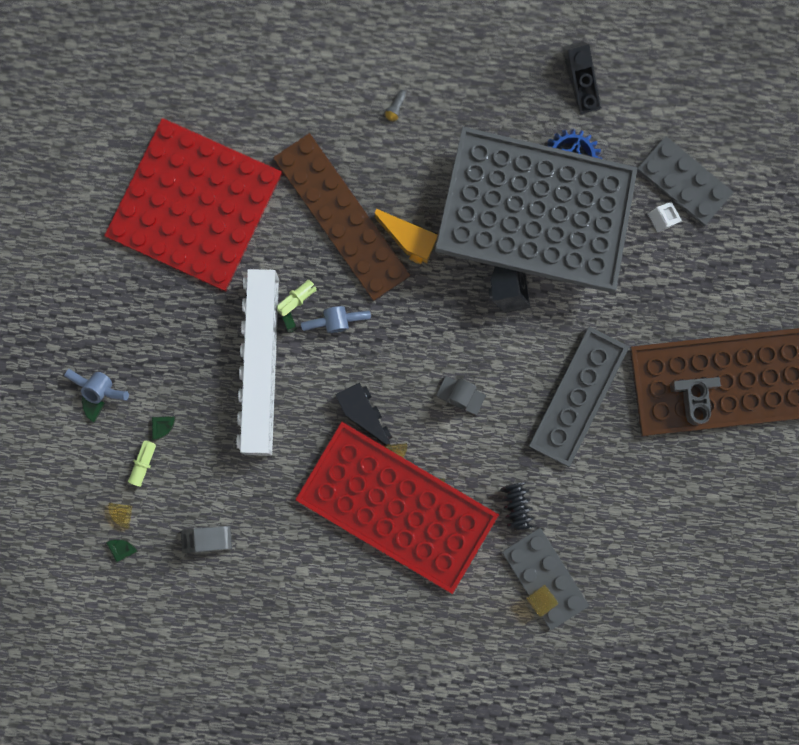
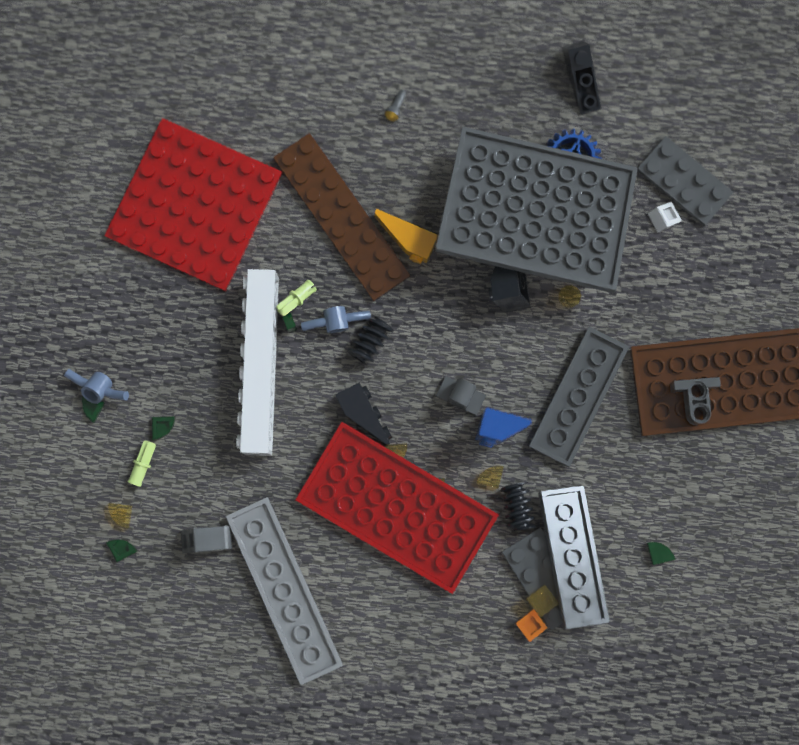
none -> light grey plate [226,497,343,685]
none -> black piece [347,316,394,365]
none -> blue slope [475,407,532,448]
none -> clear yellow tile [476,466,504,489]
none -> orange plate [515,609,548,642]
none -> plate [538,486,610,630]
none -> clear yellow tile [558,285,581,308]
none -> dark green tile [646,542,675,565]

